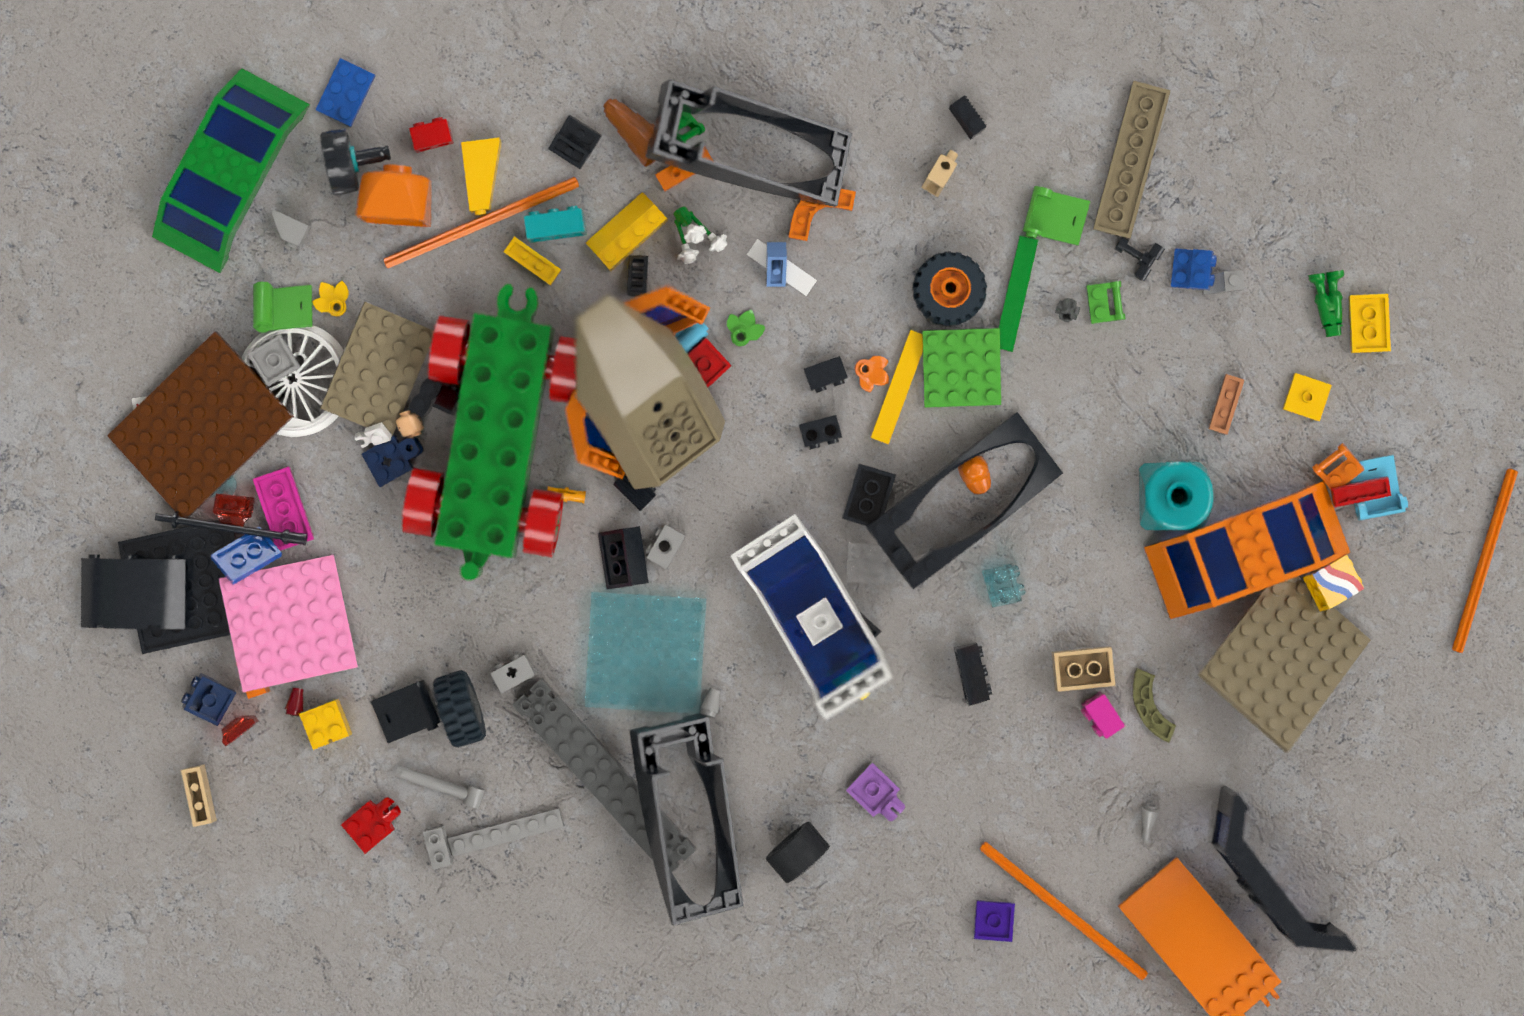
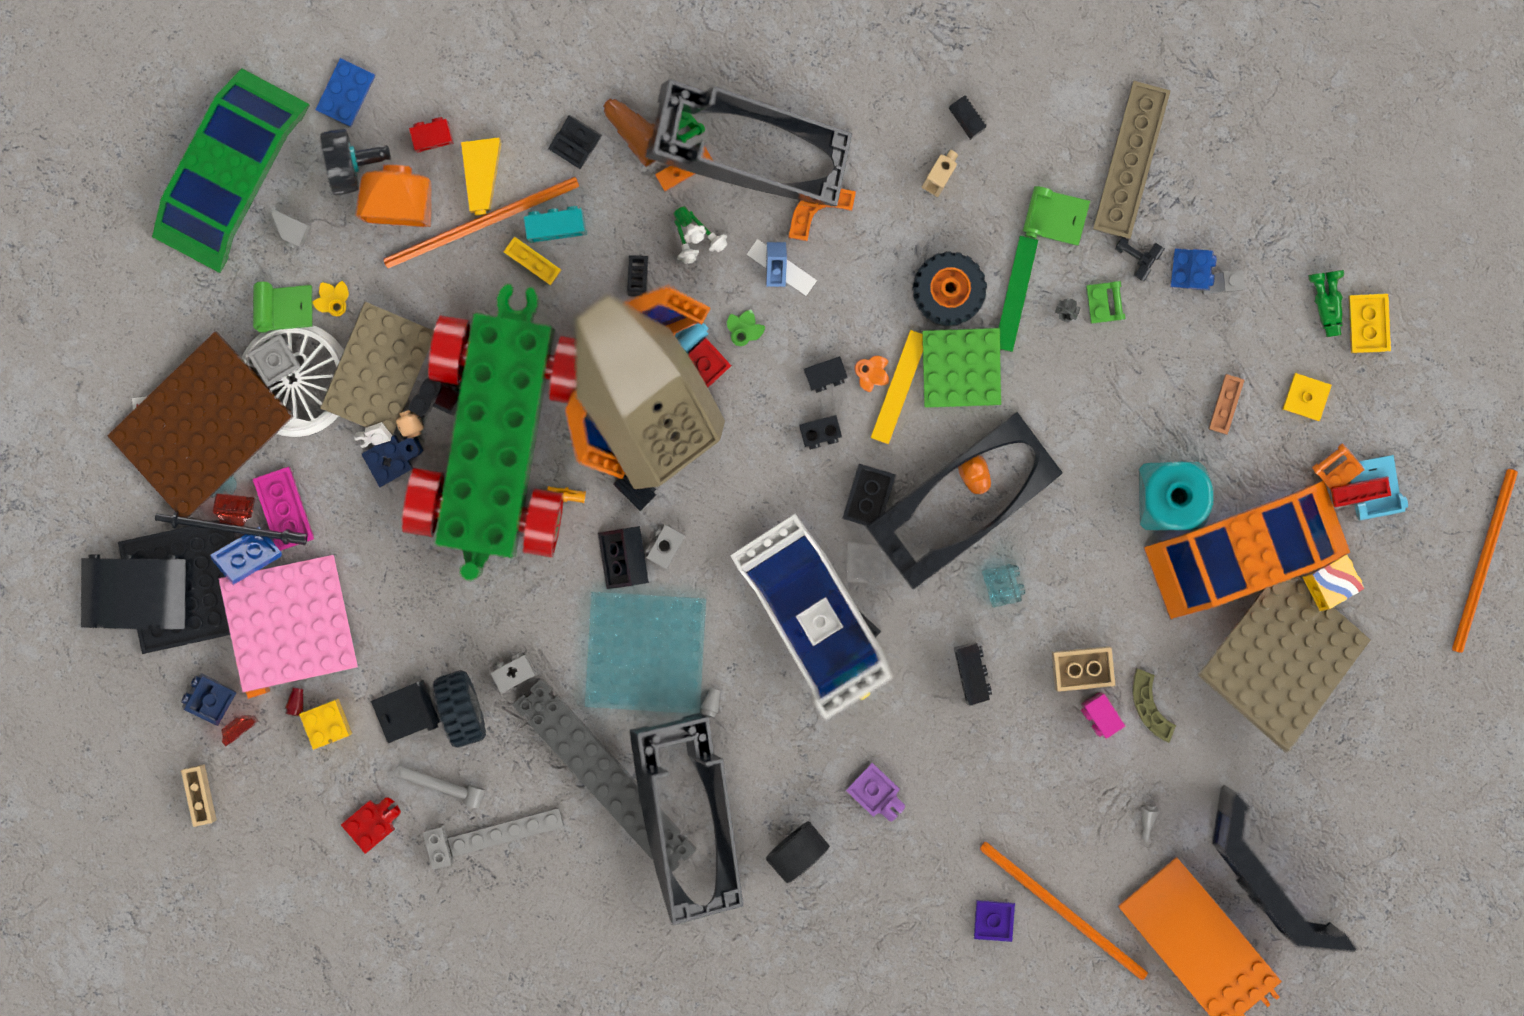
yellow slope [586,192,668,271] -> none

